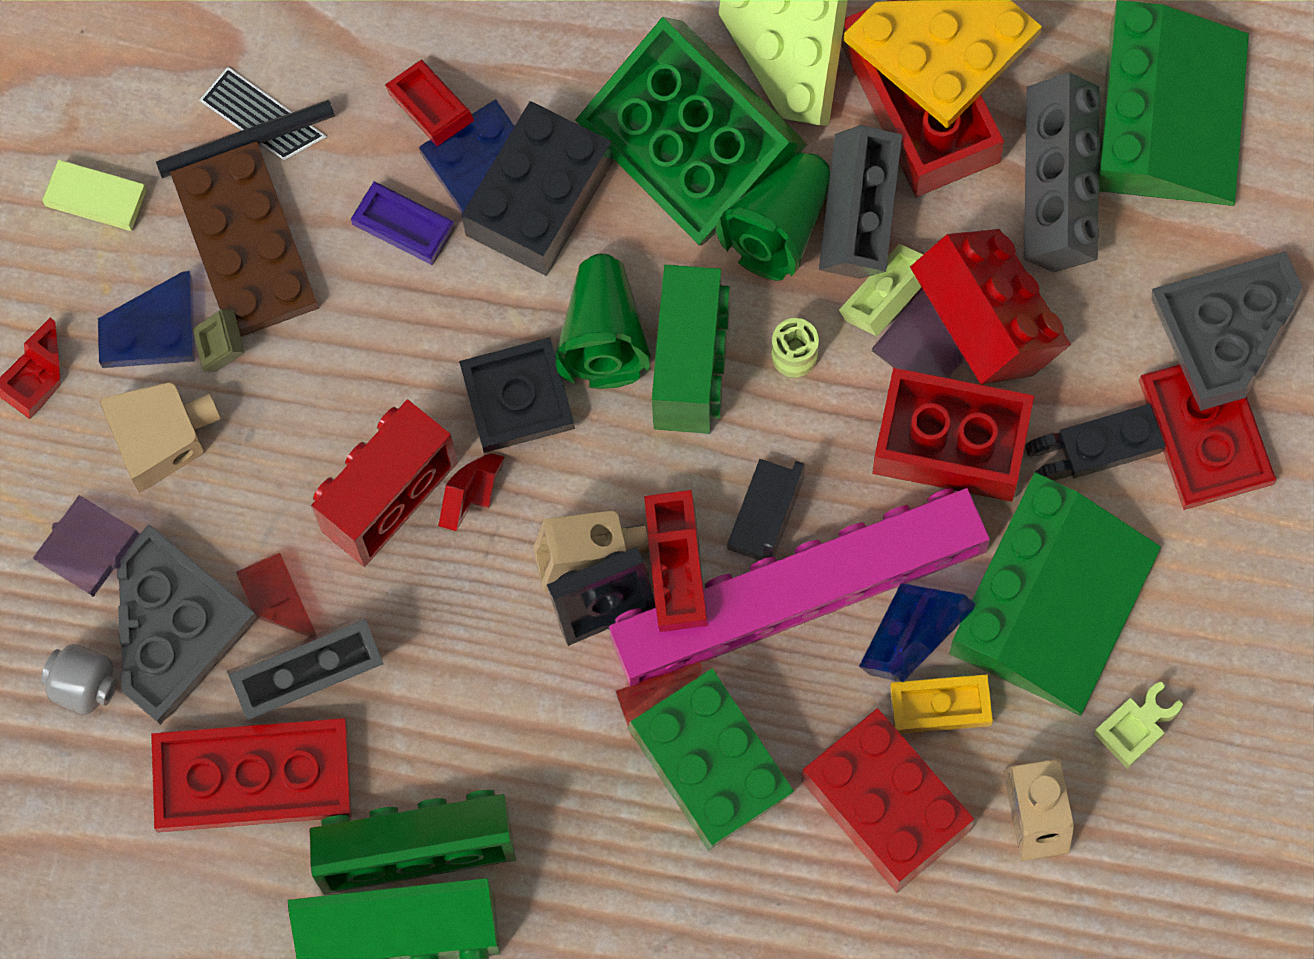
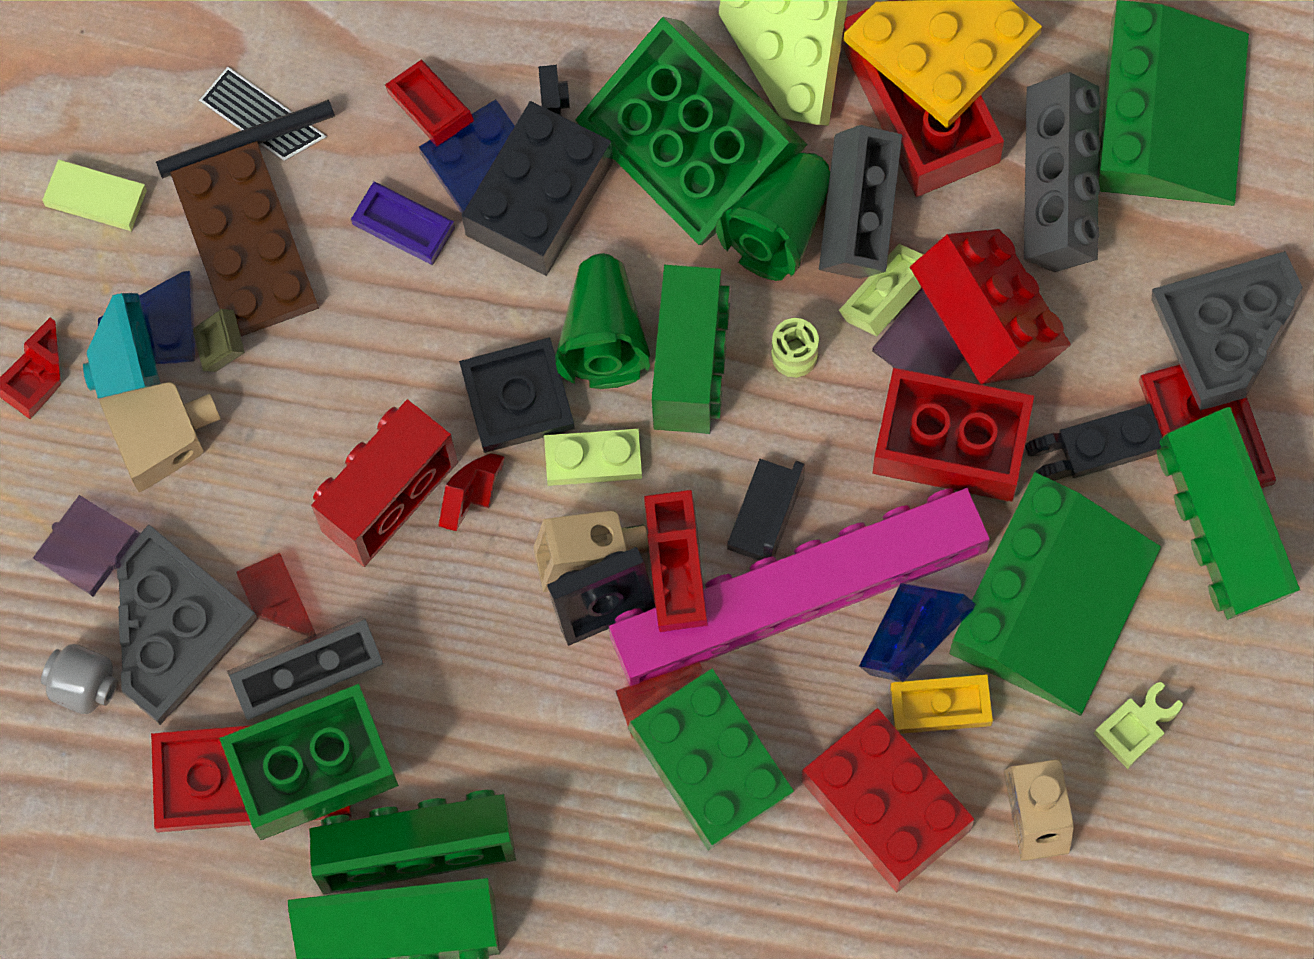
none -> teal slope [83,293,161,399]
none -> green brick [219,684,399,840]
none -> black plate [538,65,570,116]
none -> yellowish green plate [544,429,642,486]
none -> green slope [1157,407,1300,620]

